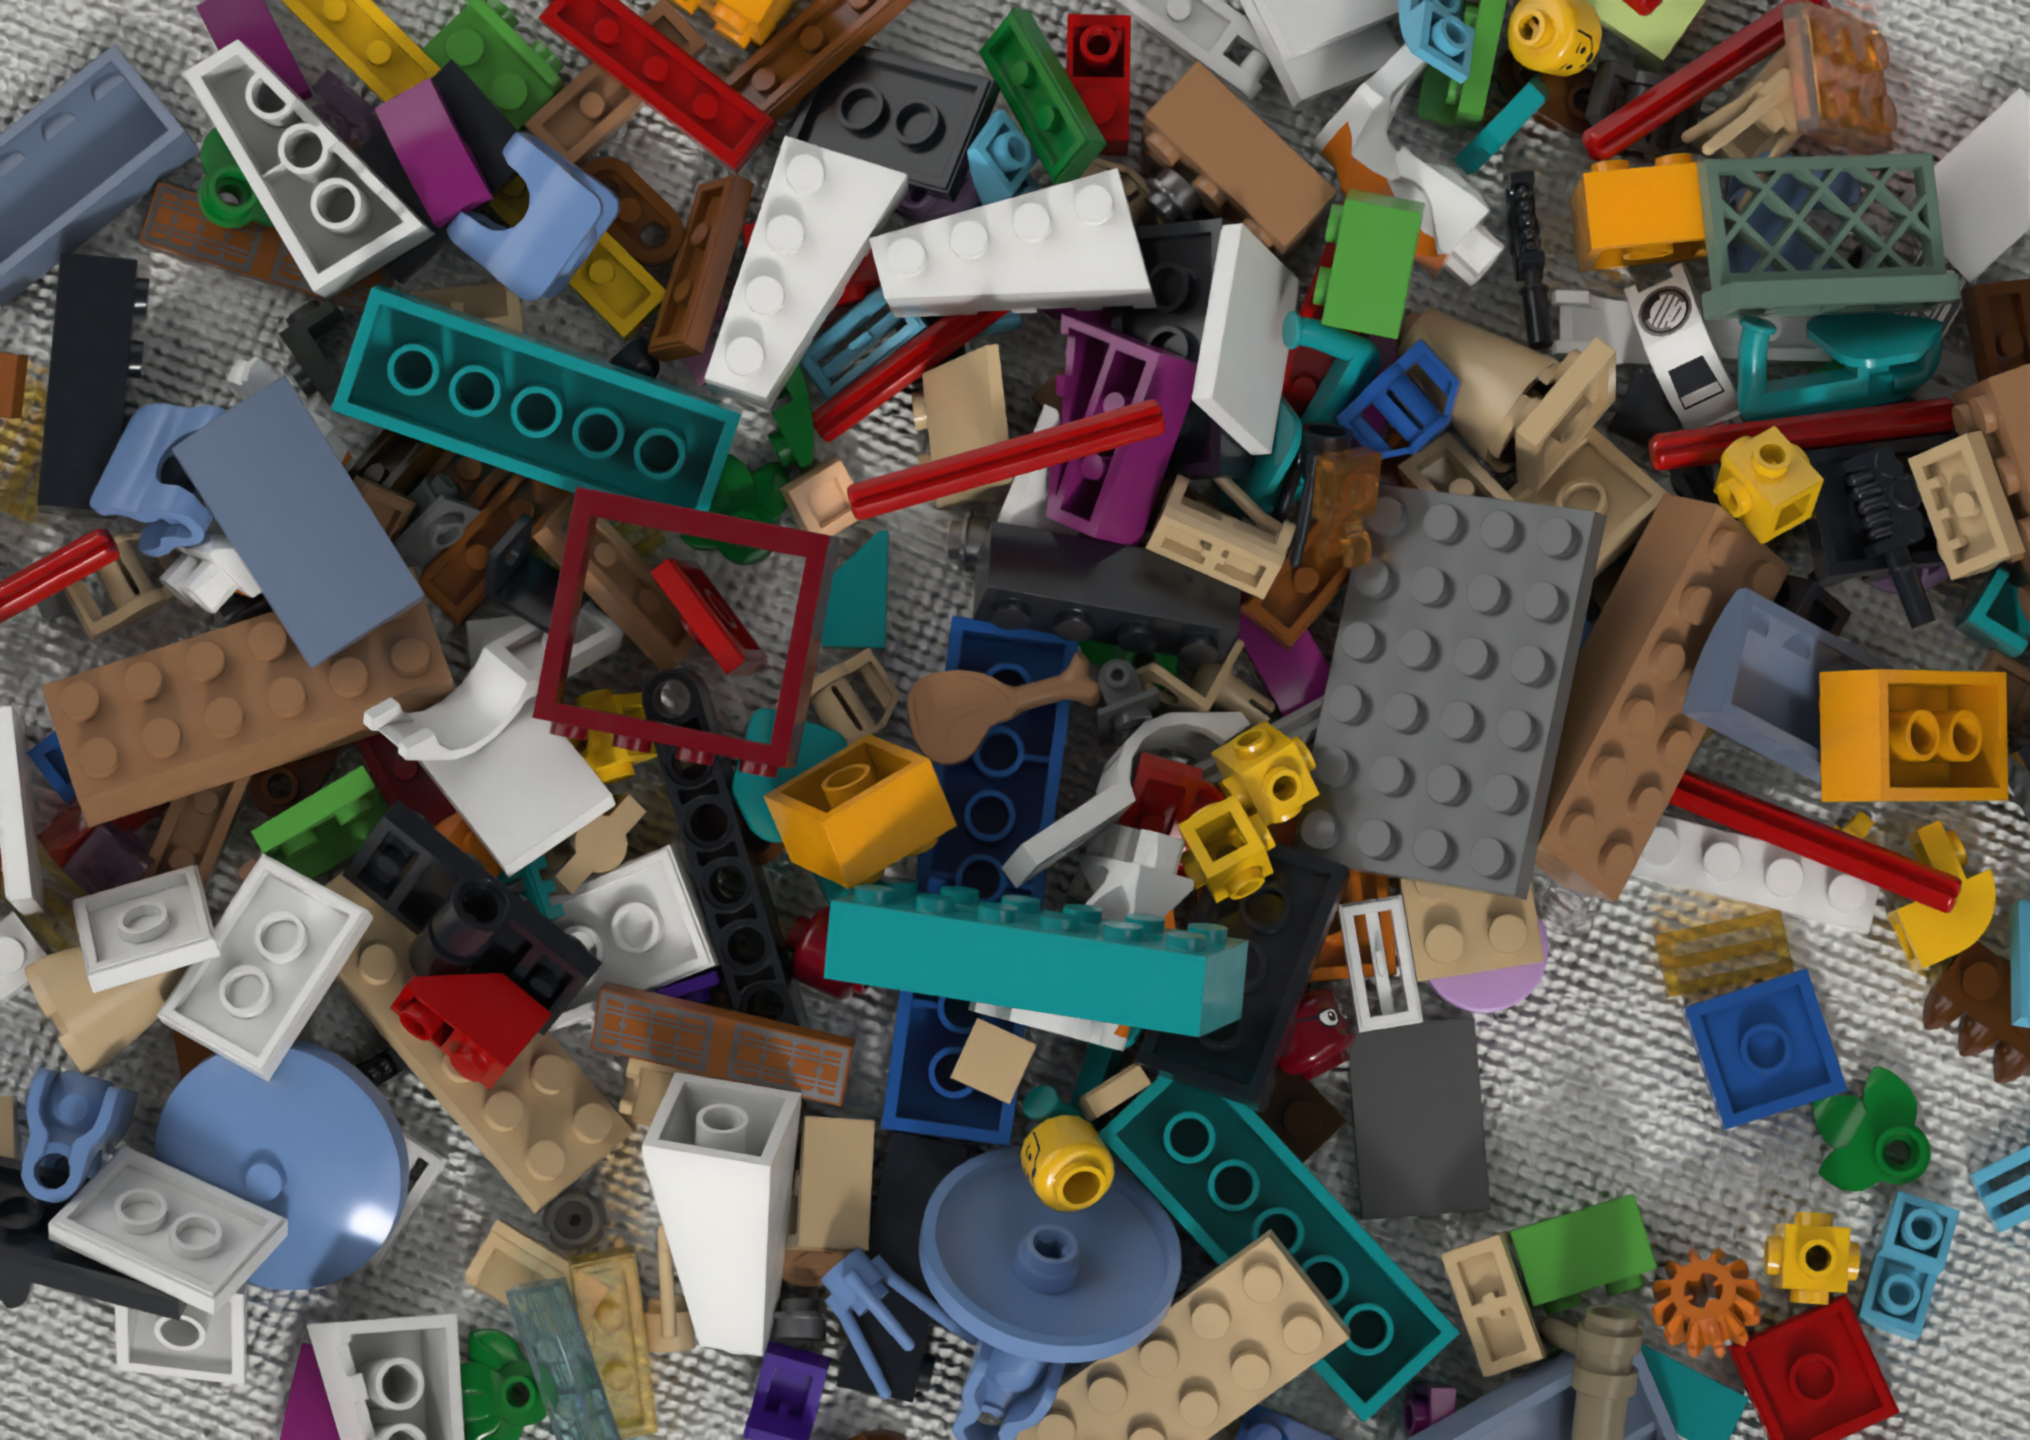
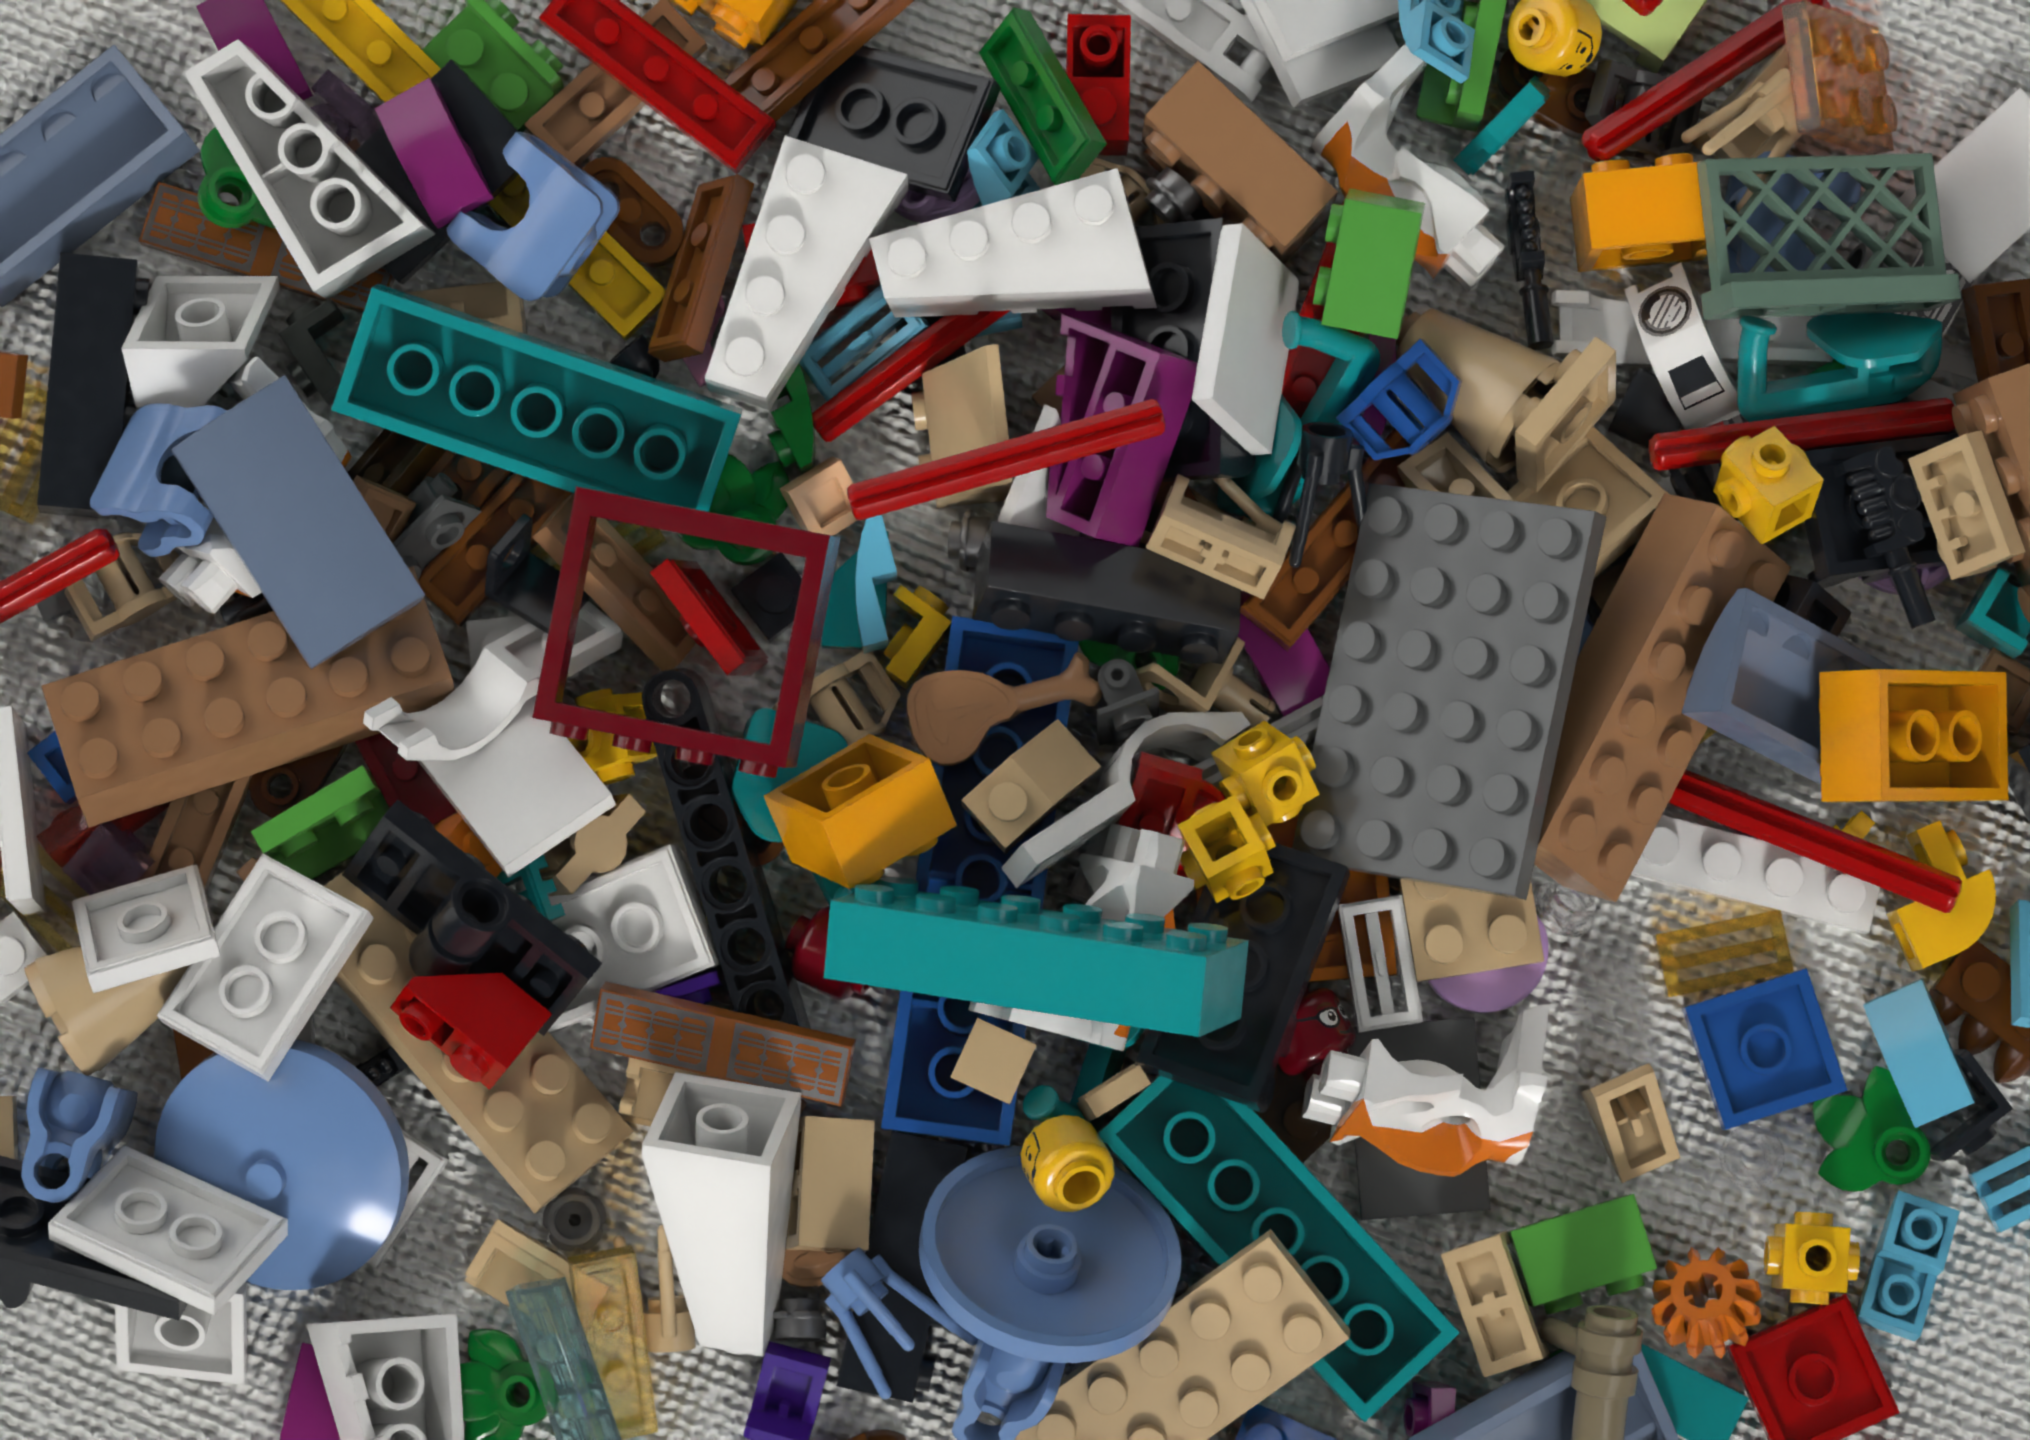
clear orange plate [1311,447,1382,568] -> none
none -> white slope [121,276,280,410]
none -> black plate [730,552,802,642]
none -> medium azure slope [855,515,897,654]
none -> yellow bracket [883,585,951,690]
none -> tan slope [961,719,1101,854]
none -> white hips [1301,1006,1549,1177]
none -> tan slope [1580,1063,1680,1183]
none -> medium azure slope [1863,978,1976,1128]
none -> black bracket [1930,1049,2013,1162]

